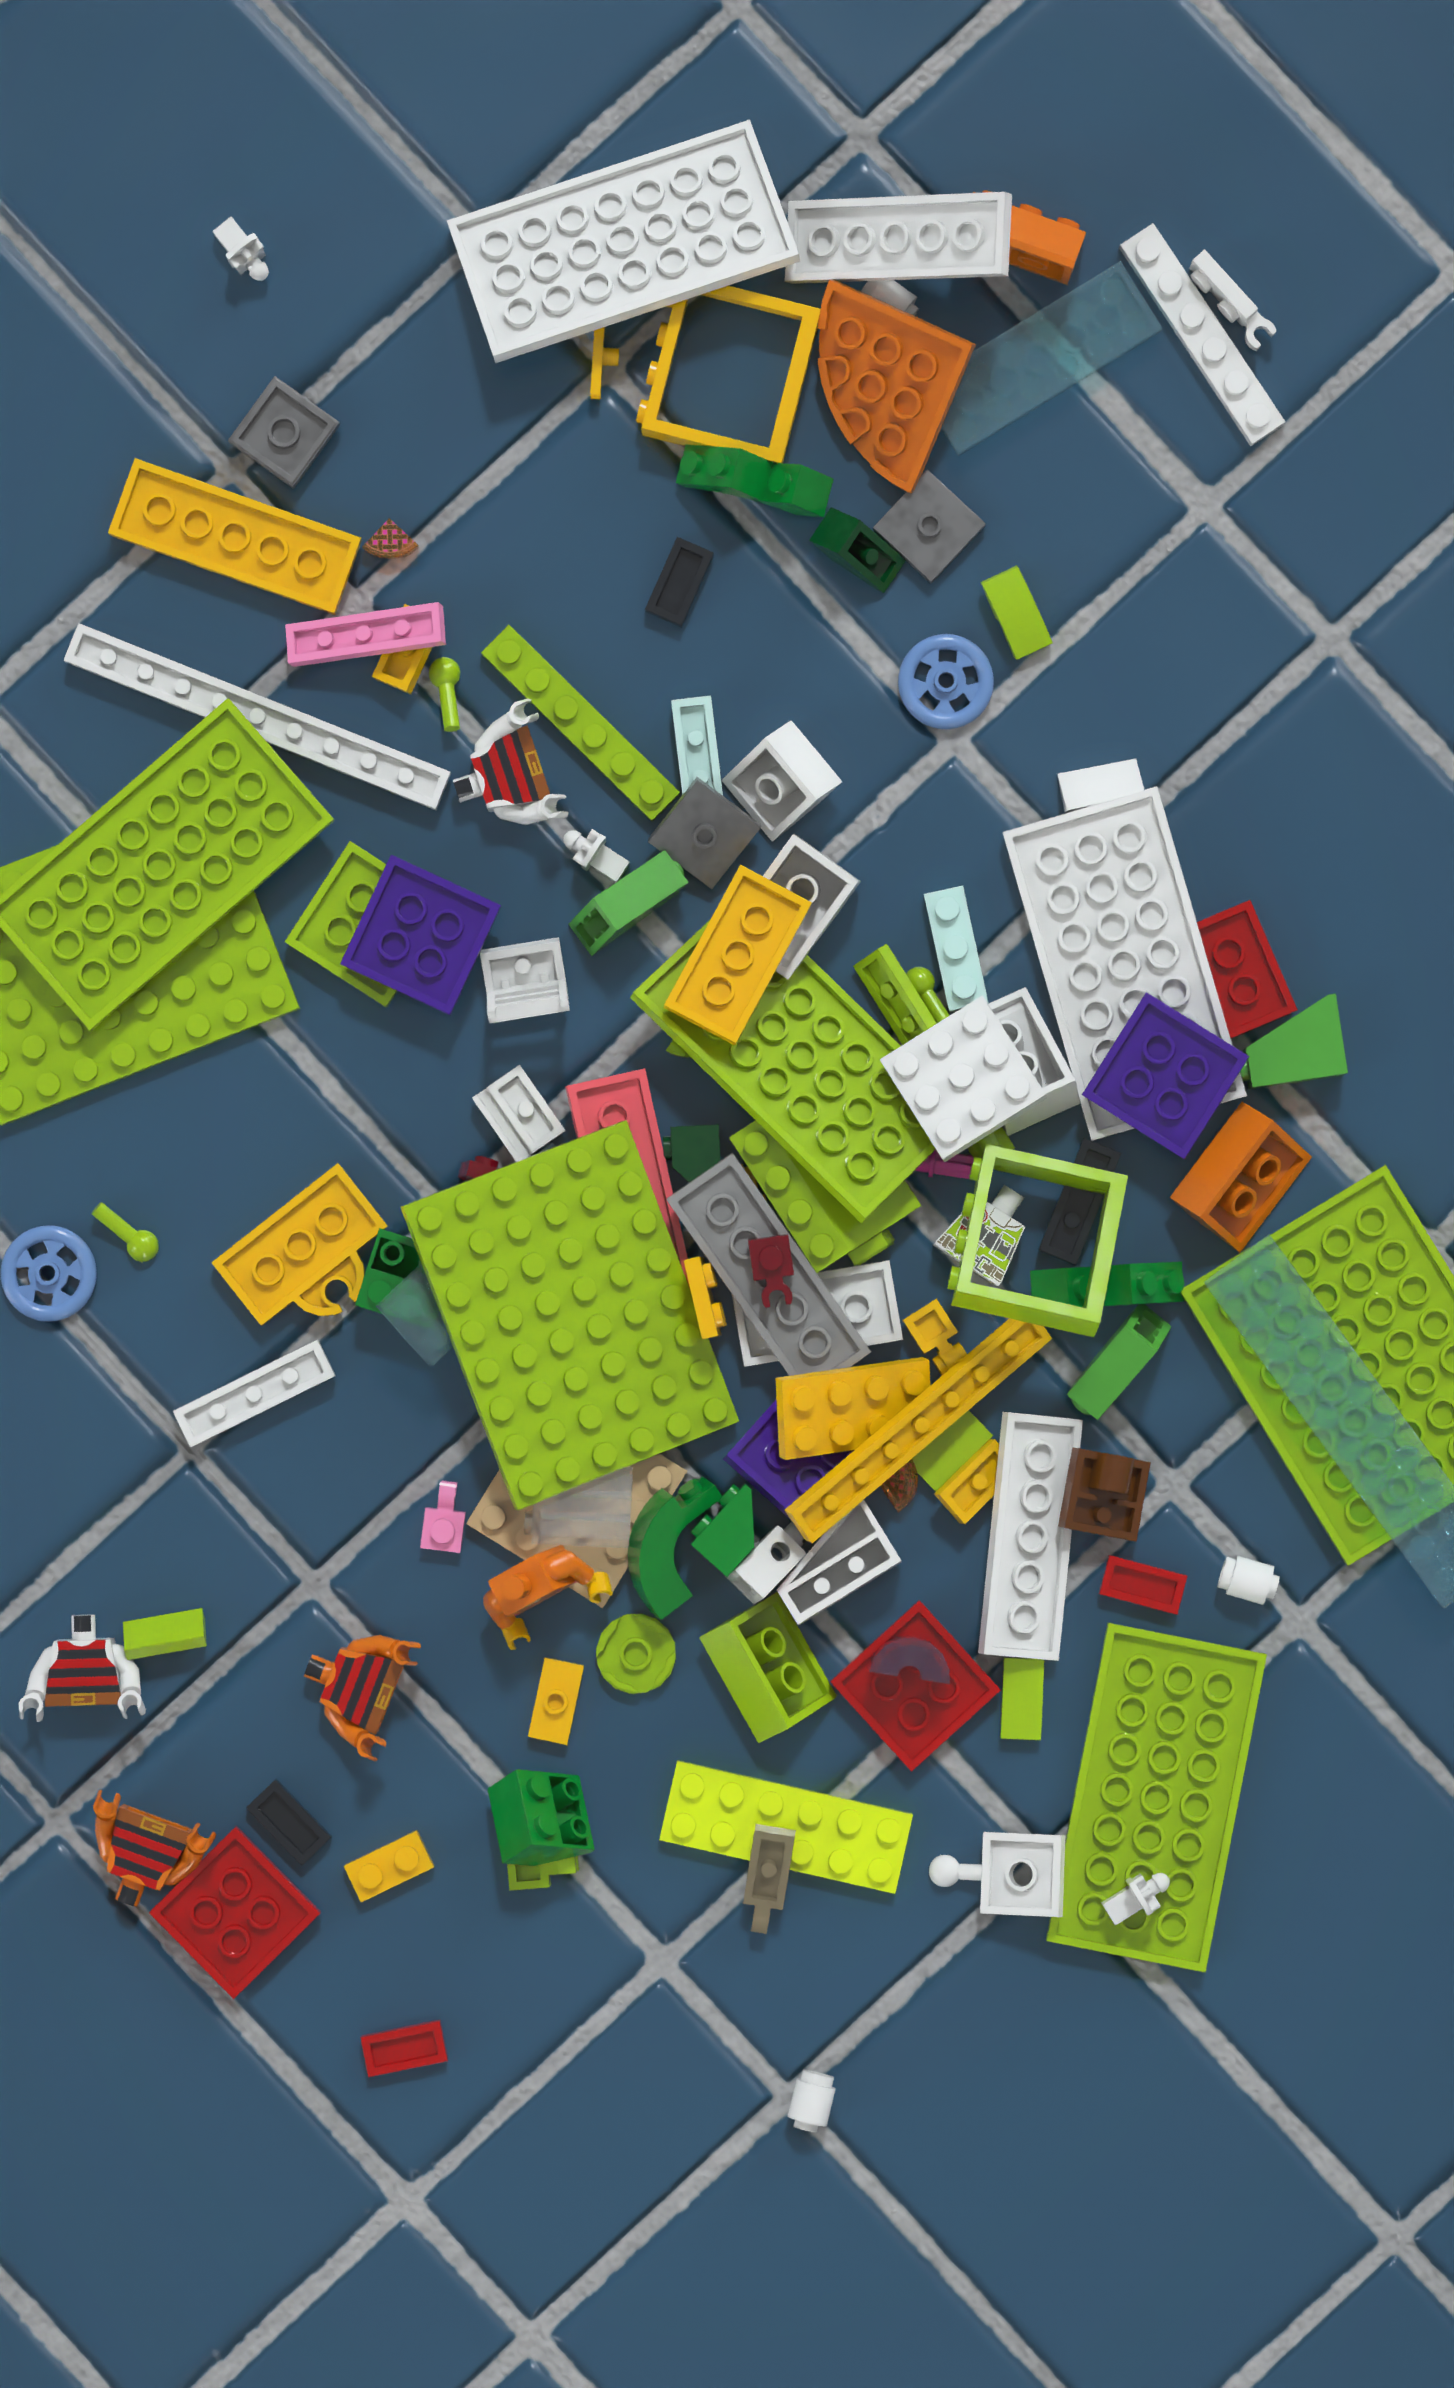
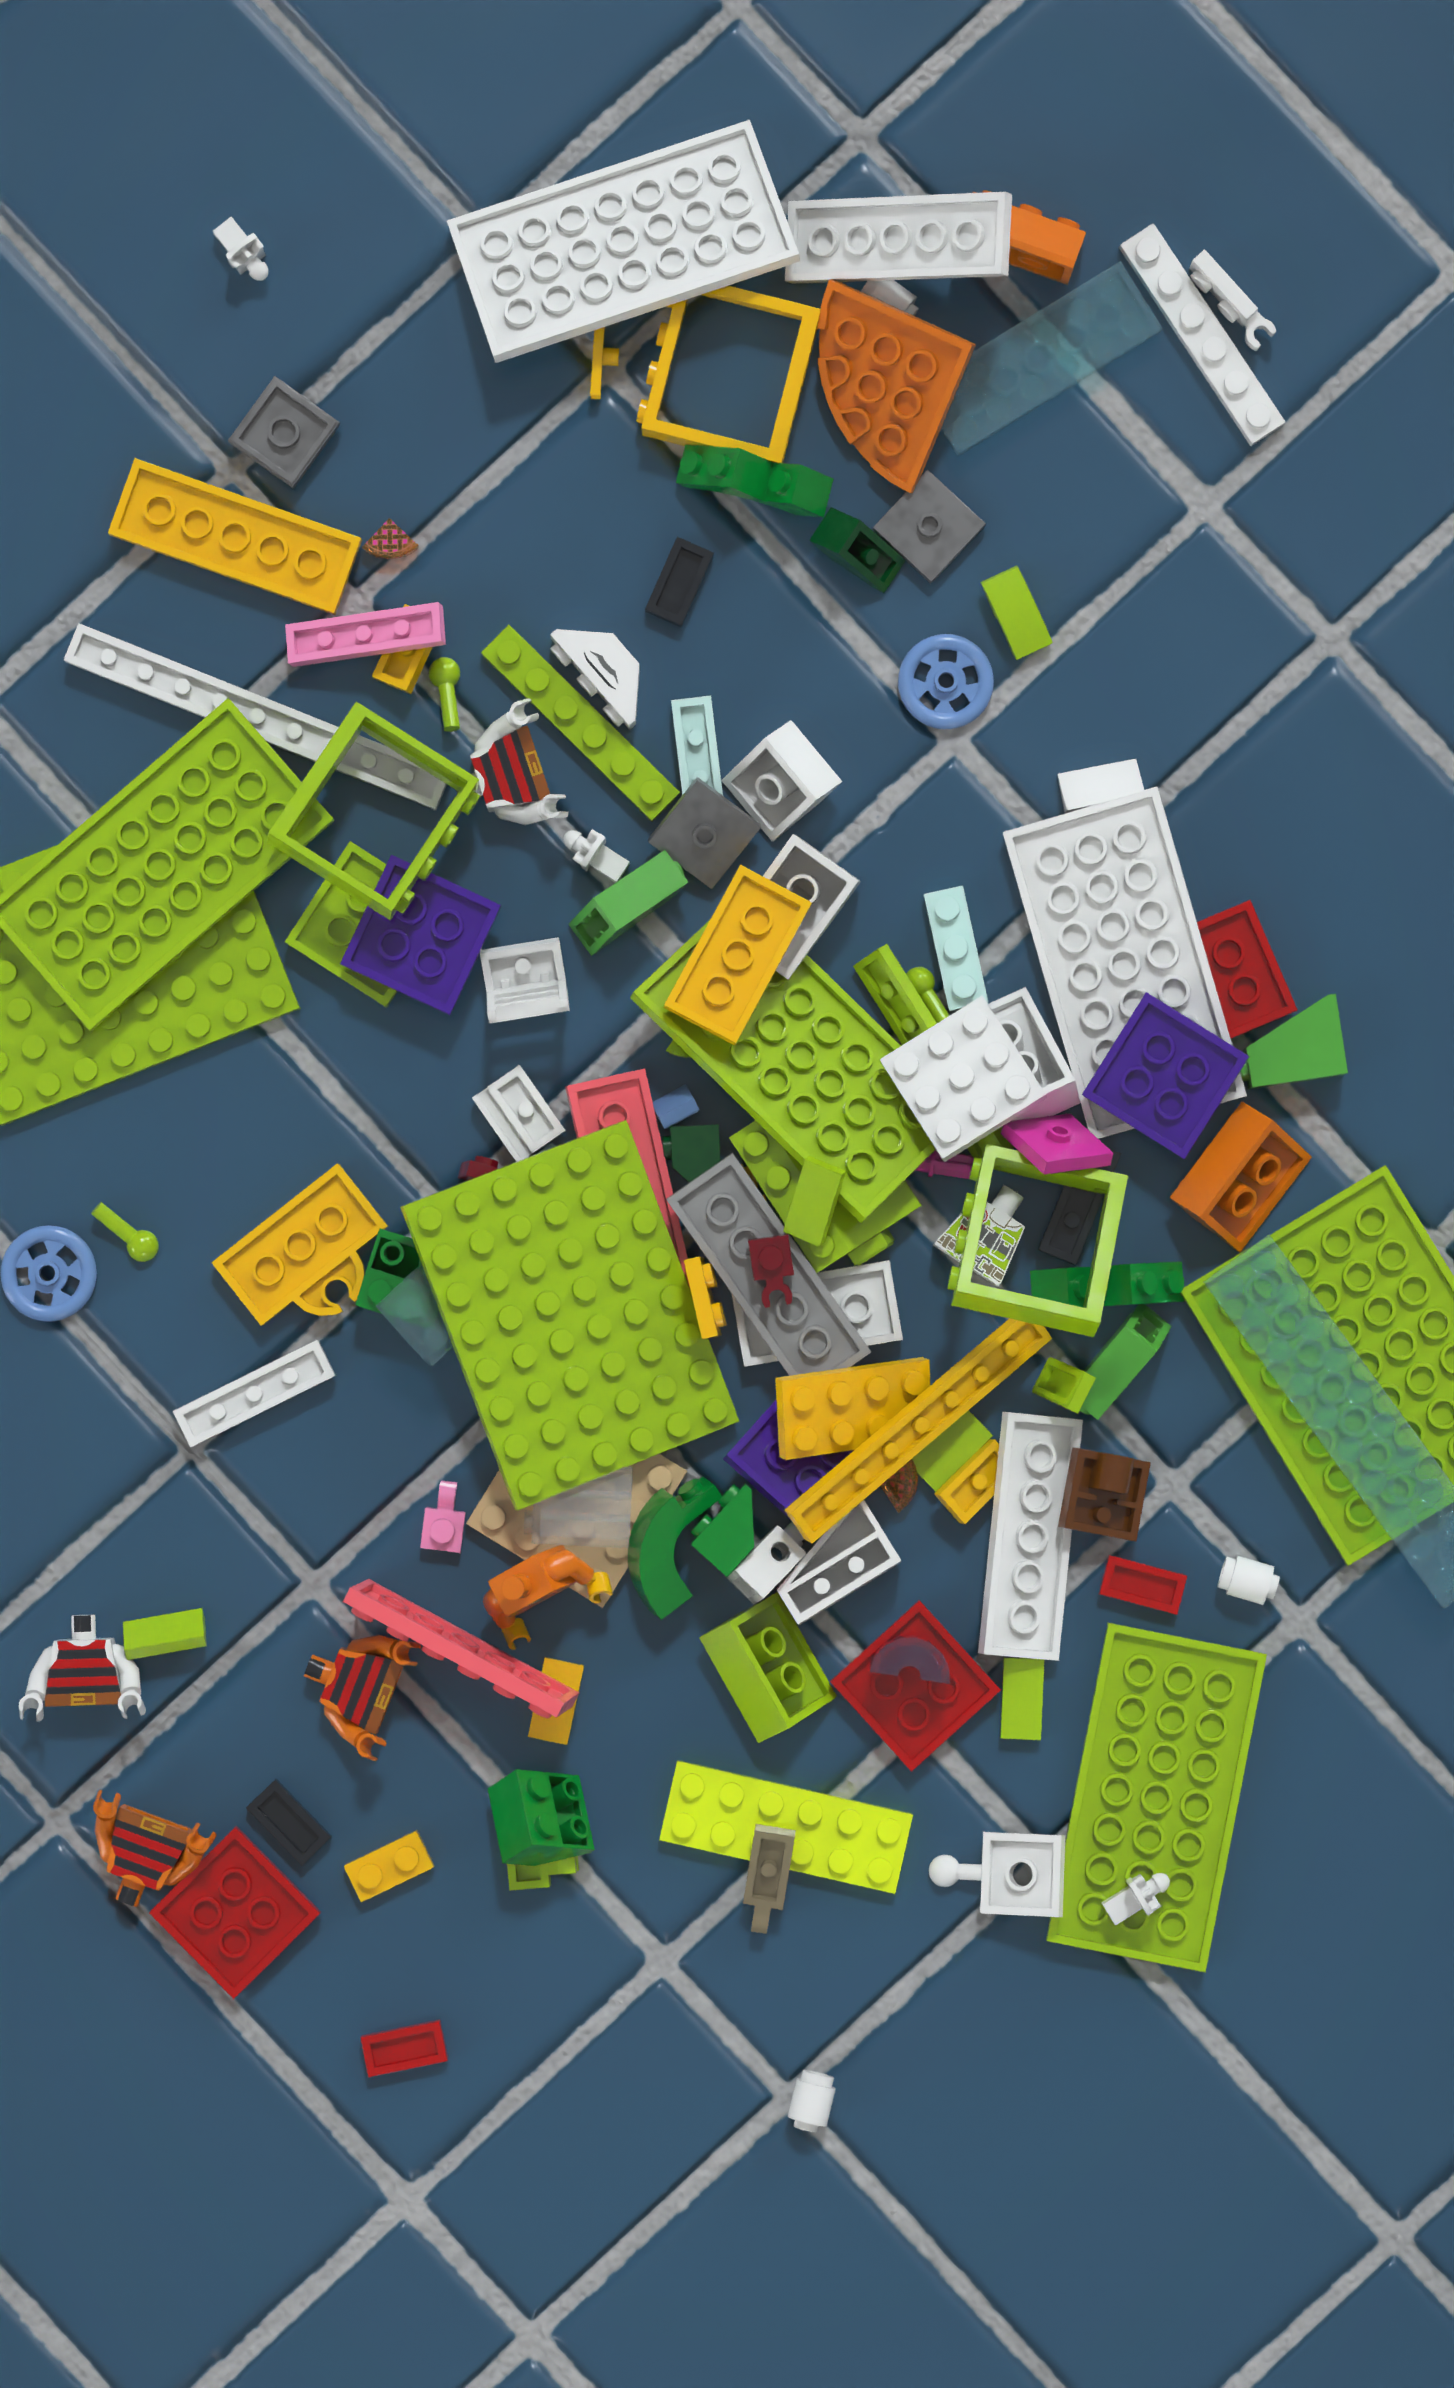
lime tile [596,1613,676,1694] -> none
yellow plate [902,1298,967,1376] -> none
none -> lime window [267,701,481,920]
none -> coral plate [343,1579,580,1718]
none -> white slope [550,629,640,730]
none -> medium blue tile [653,1084,700,1129]
none -> lime tile [783,1156,846,1247]
none -> dark pink plate [1001,1113,1113,1175]
none -> lime tile [1032,1357,1096,1414]

